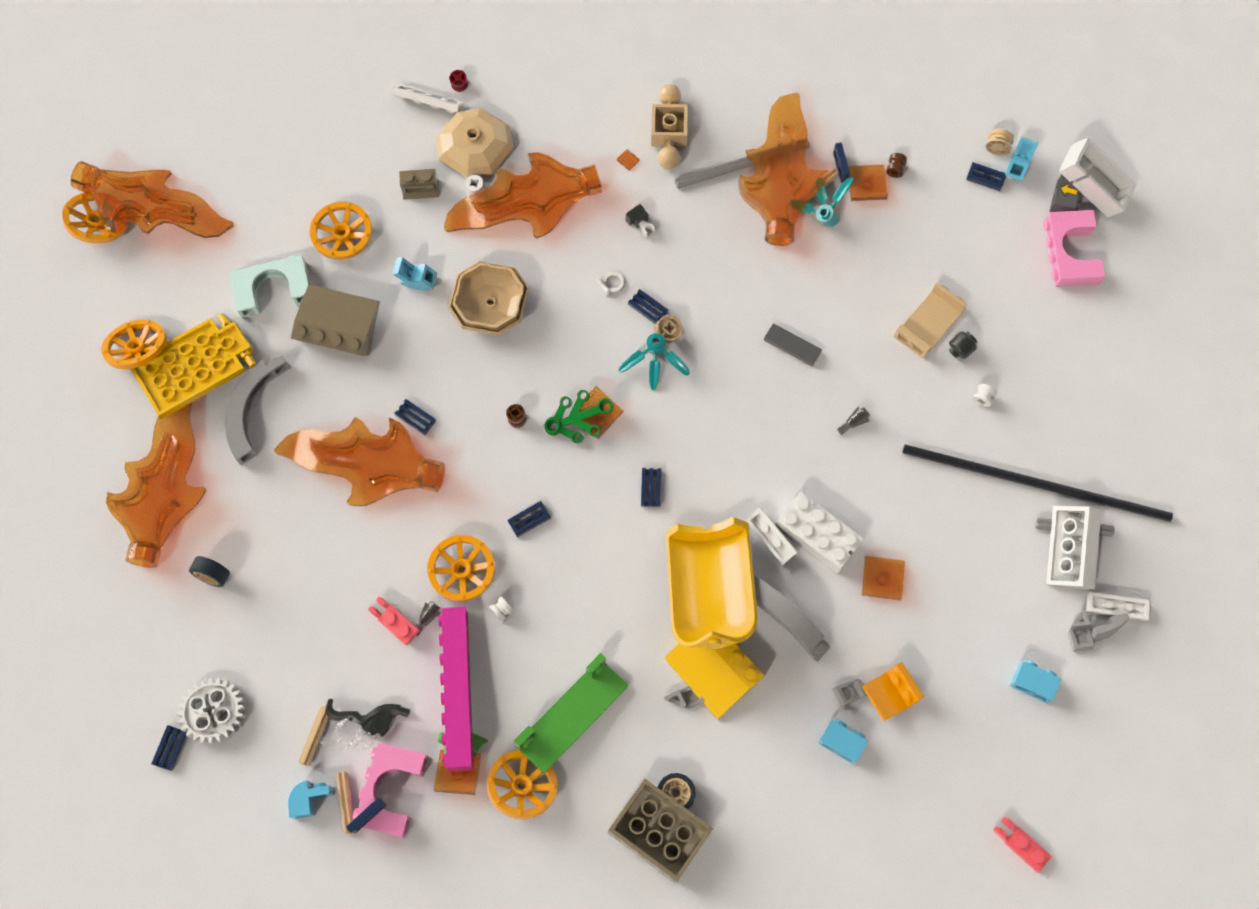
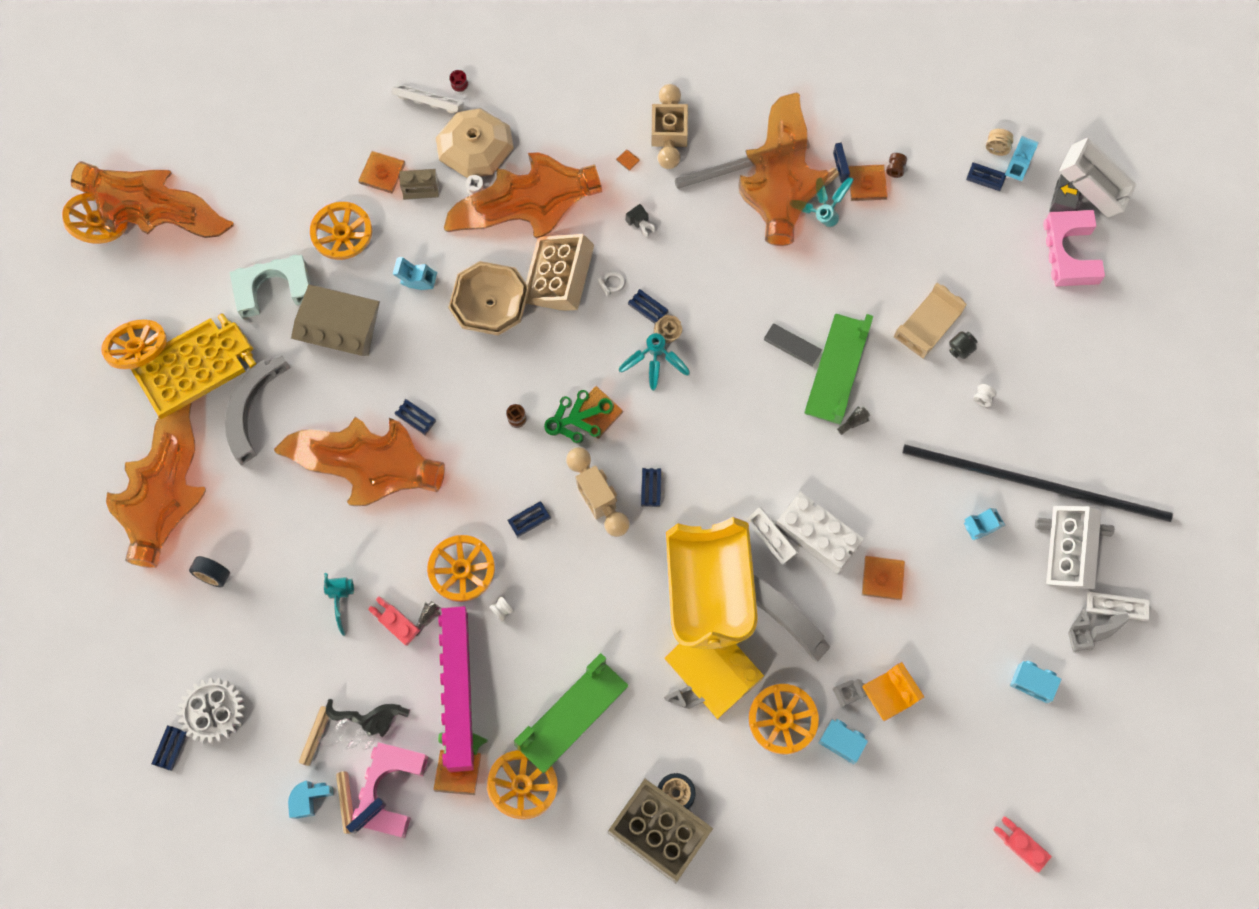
none -> teal plant [324,573,354,636]
none -> clear orange plate [358,151,406,194]
none -> tan slope [526,234,594,311]
none -> tan brick [566,447,630,537]
none -> light orange wheel [748,684,819,755]
none -> bright green bracket [804,314,874,425]
none -> medium azure brick [964,508,1006,540]

